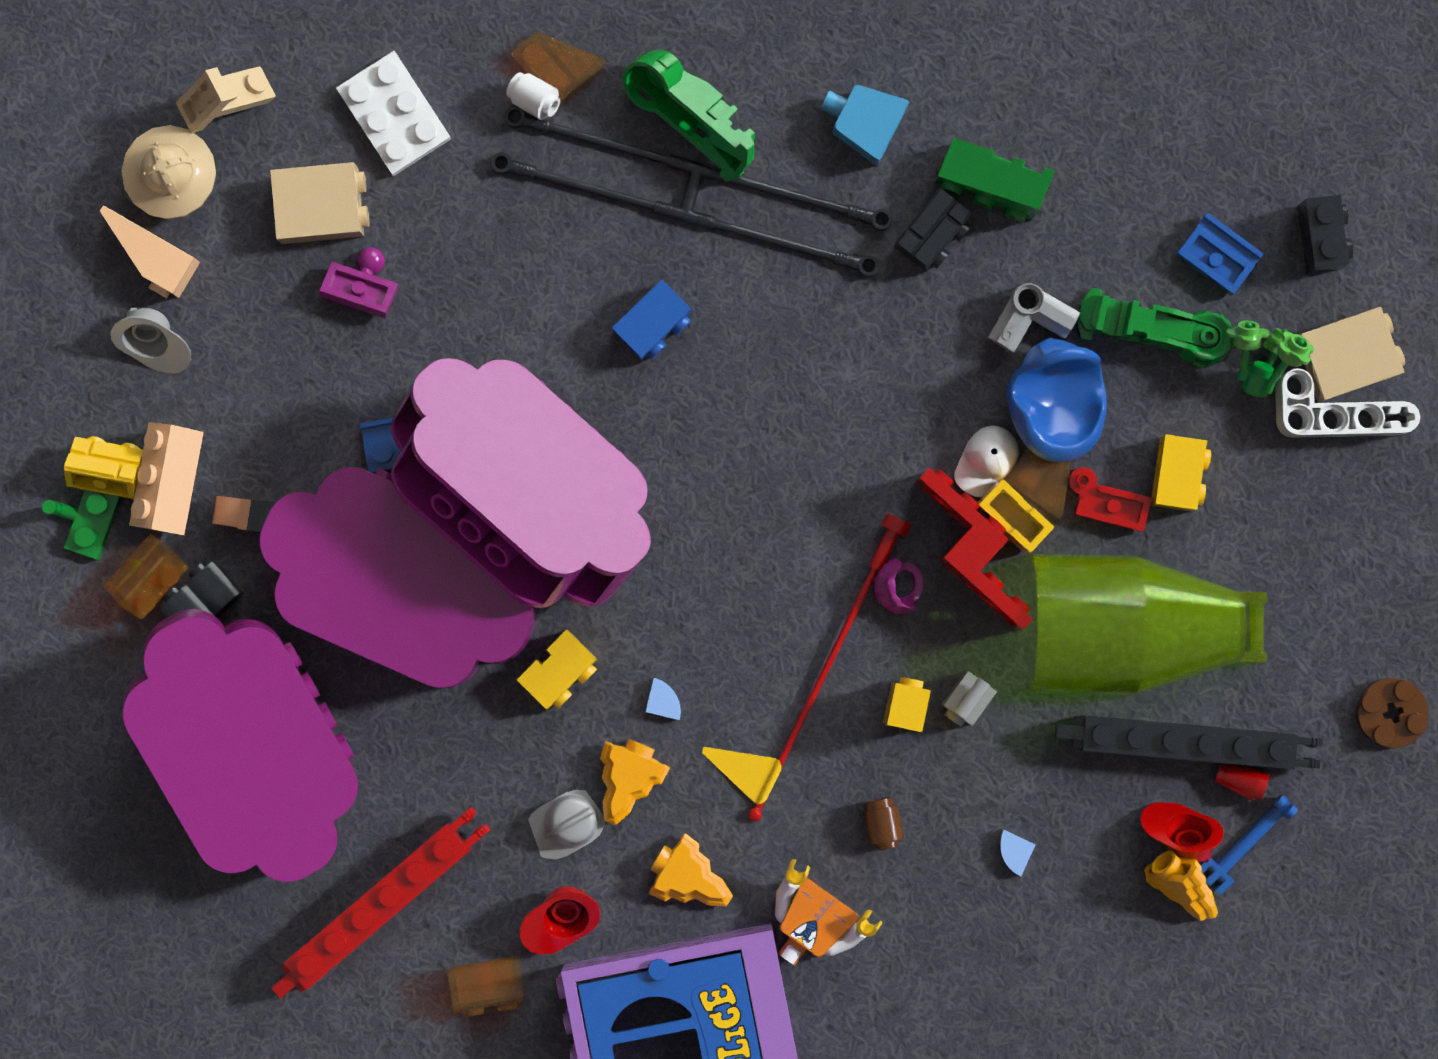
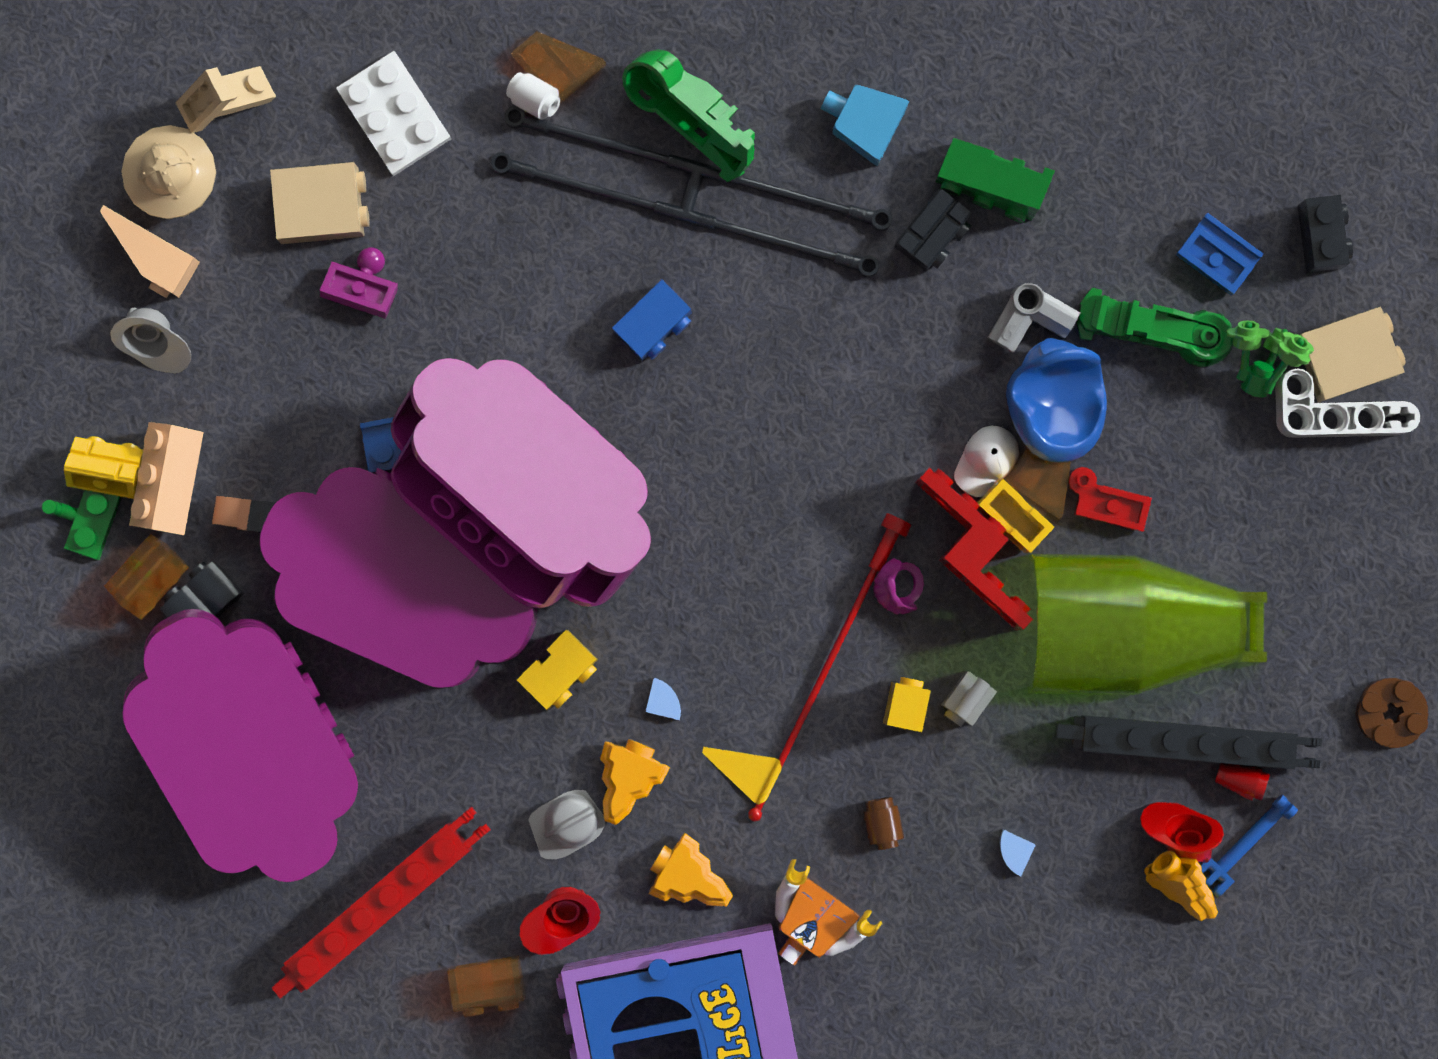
yellow brick [1150,434,1211,512] -> none

